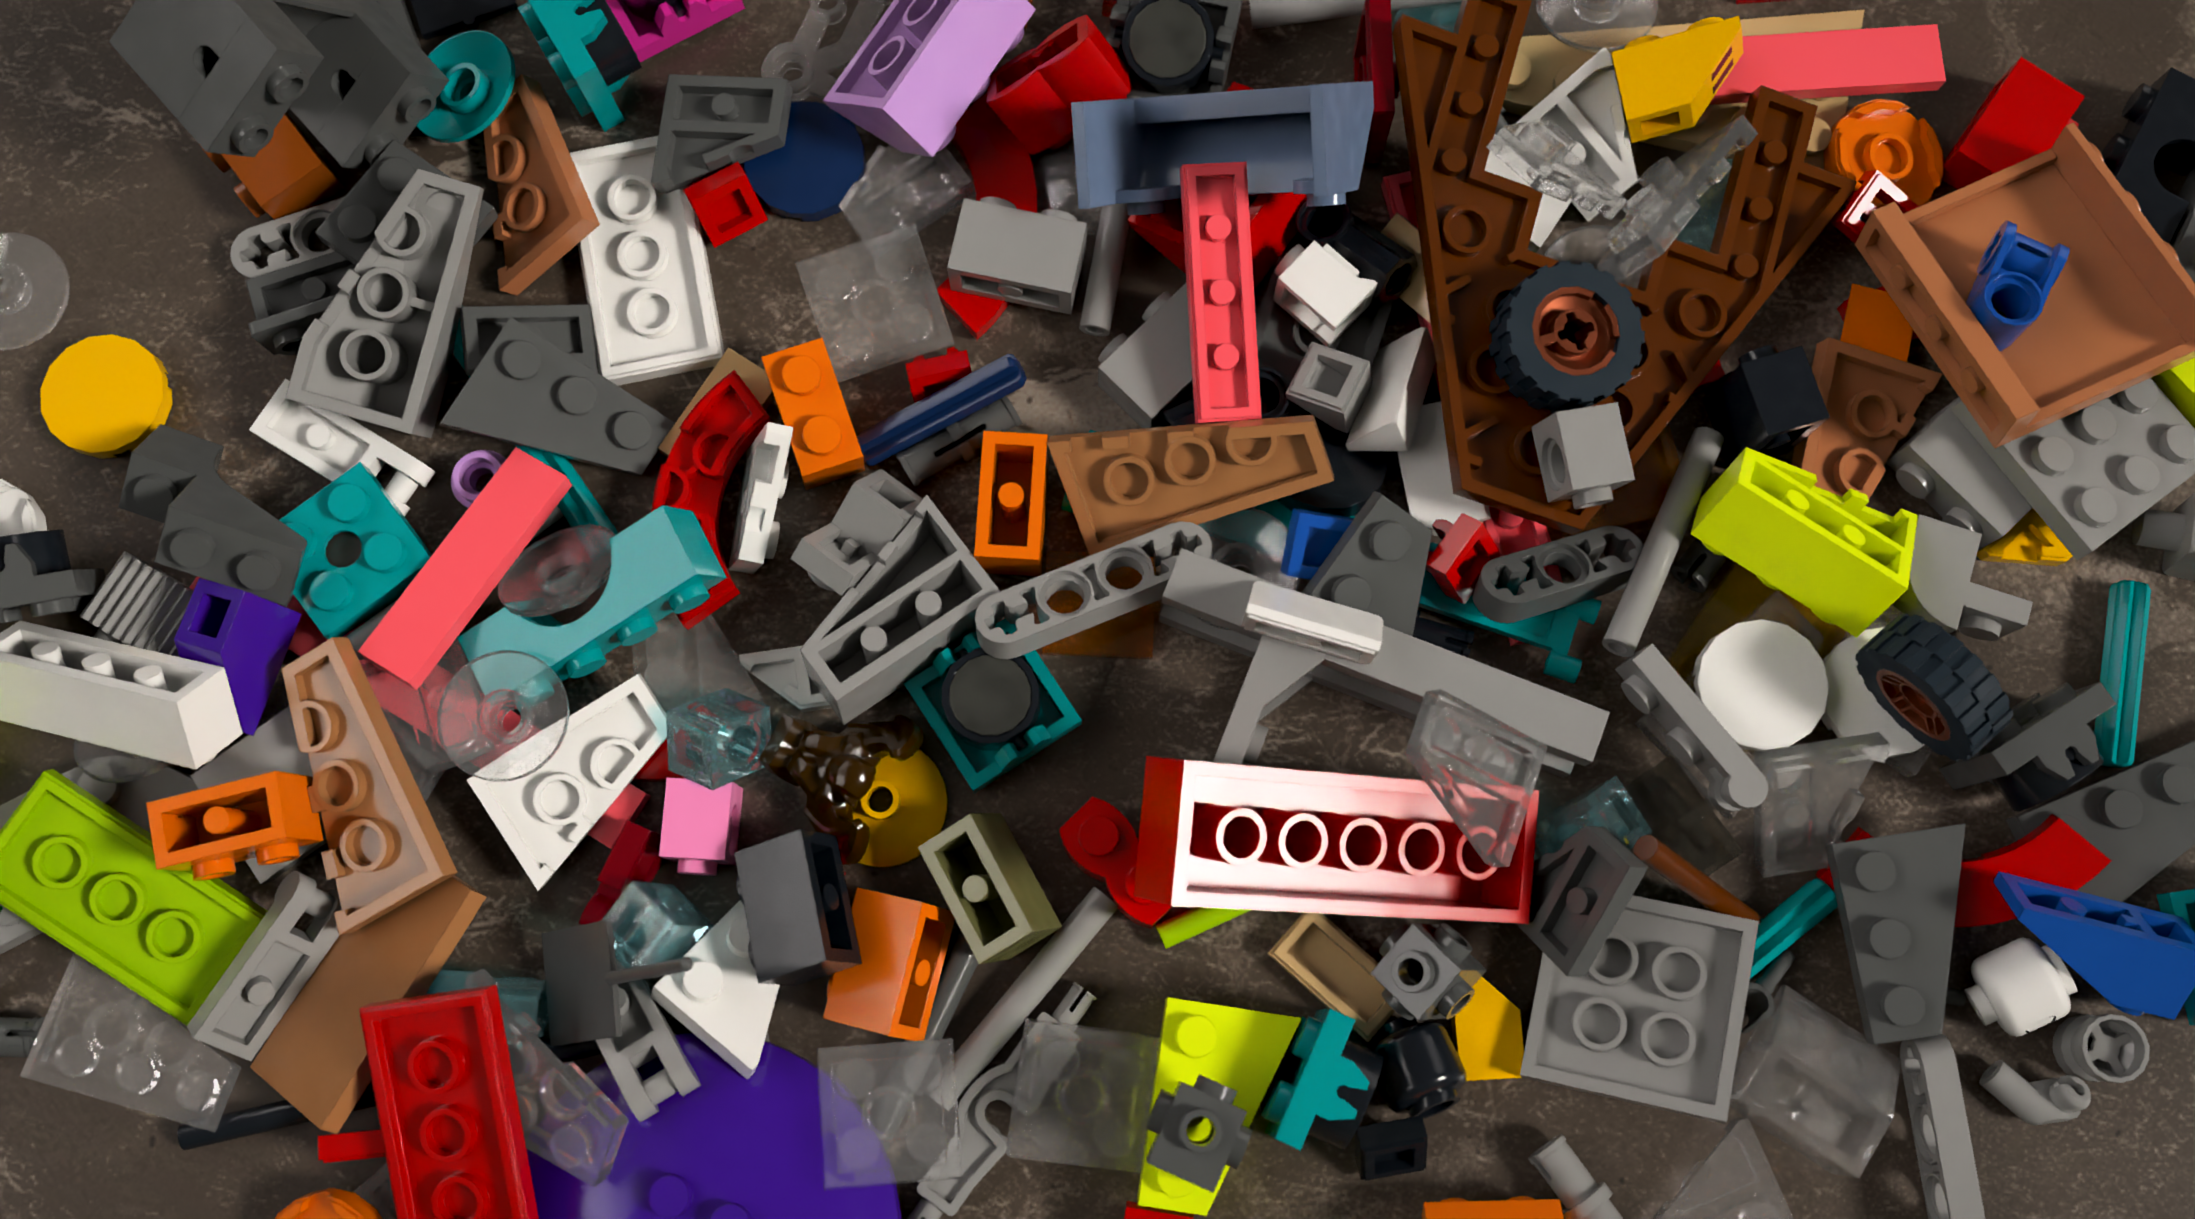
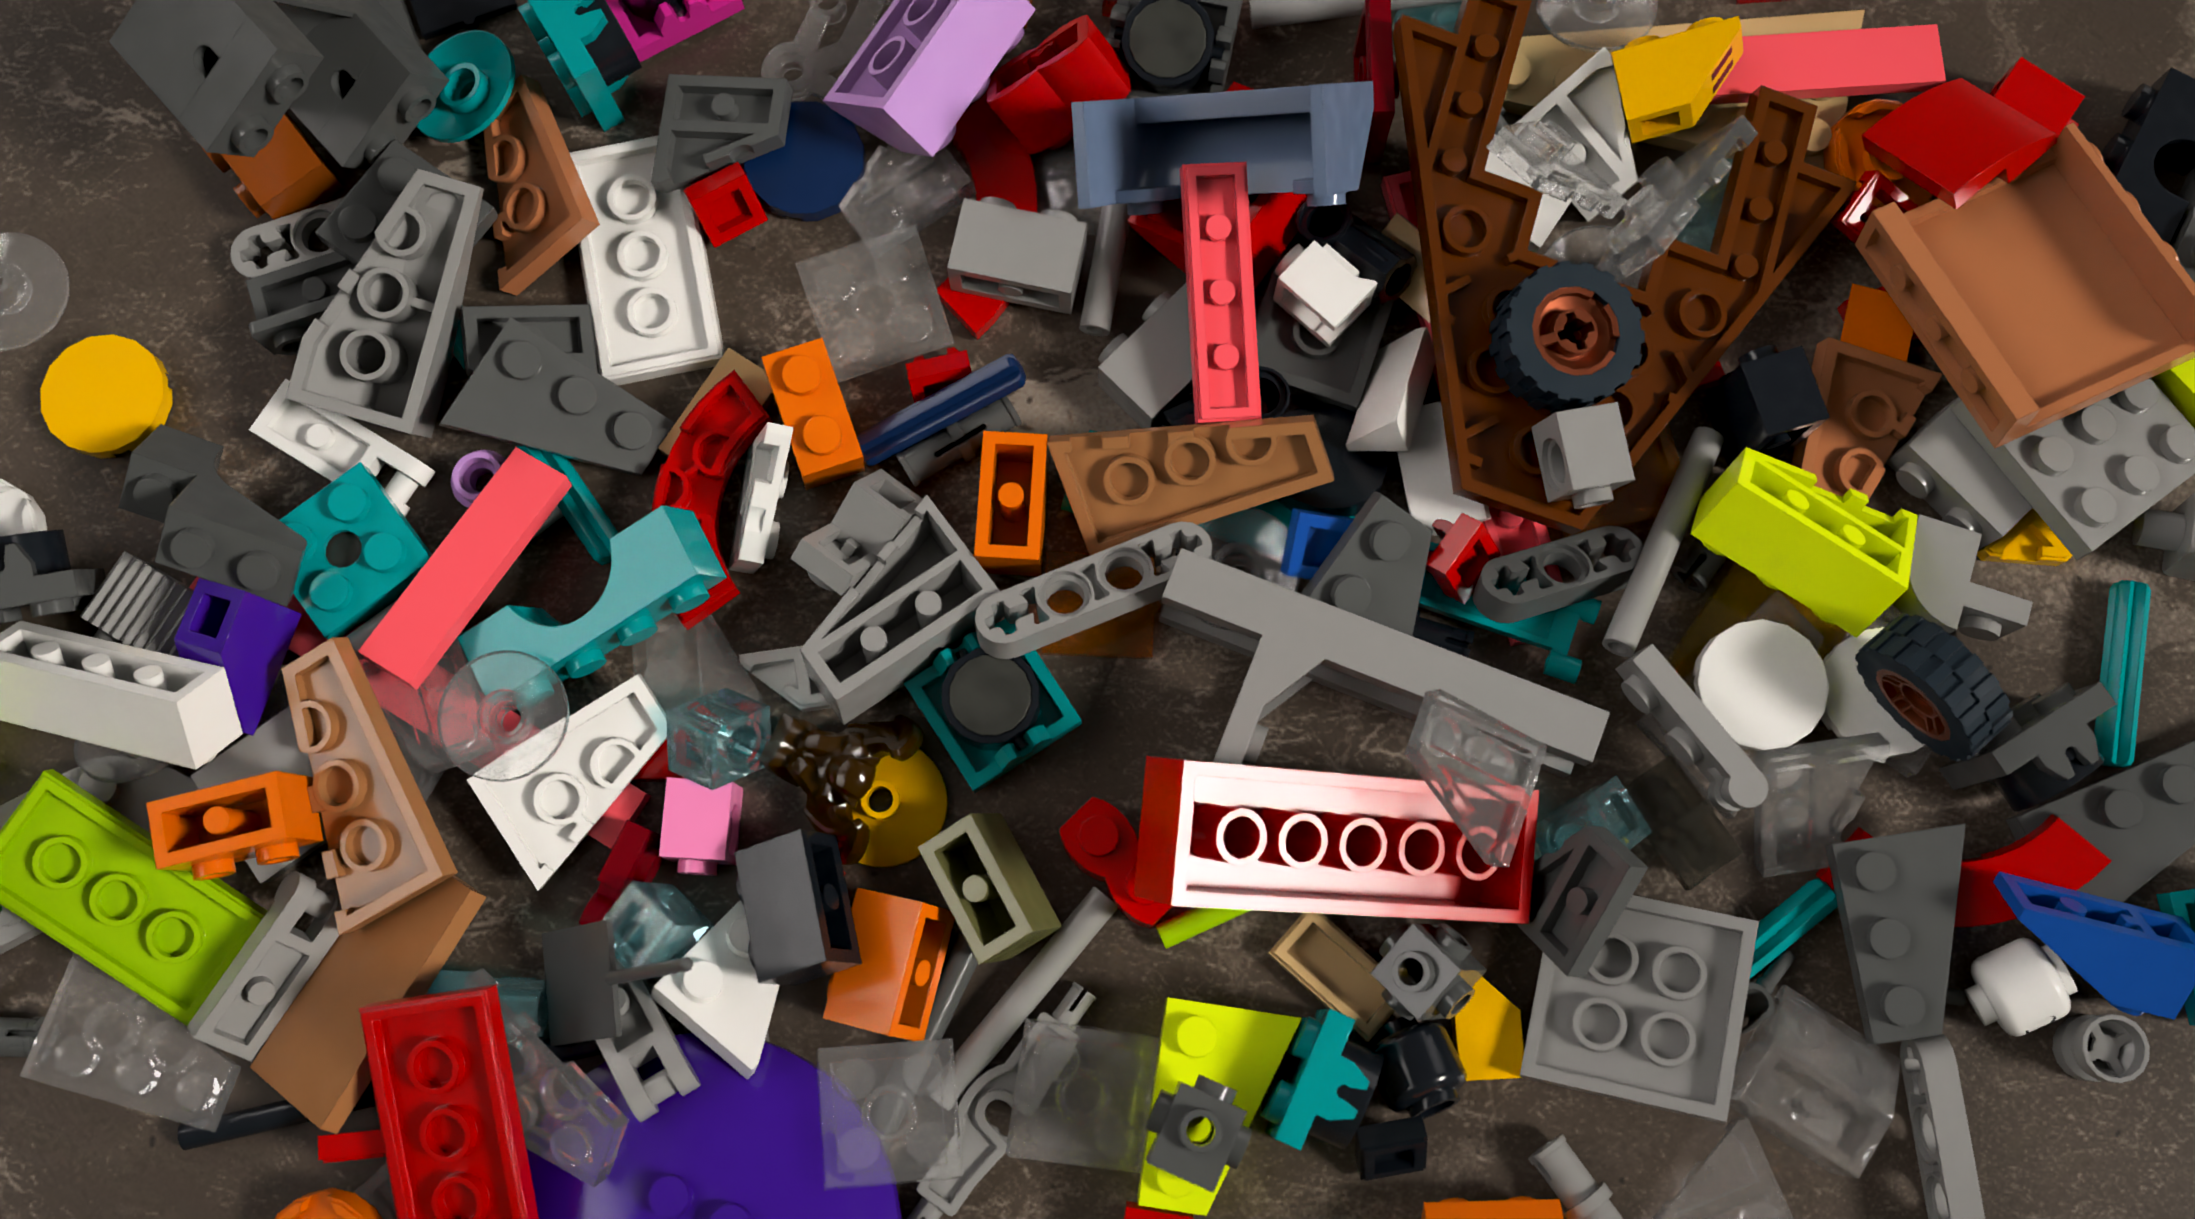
clear dish [498,524,615,617] -> none
white slope [1241,581,1383,665] -> none
light grey slope [1285,342,1372,433] -> none
reddish brown bar [1634,835,1762,923] -> none
blue piece [1966,220,2070,351] -> none
light grey arm [1979,1060,2091,1125] -> none
none -> red slope [1861,78,2057,210]

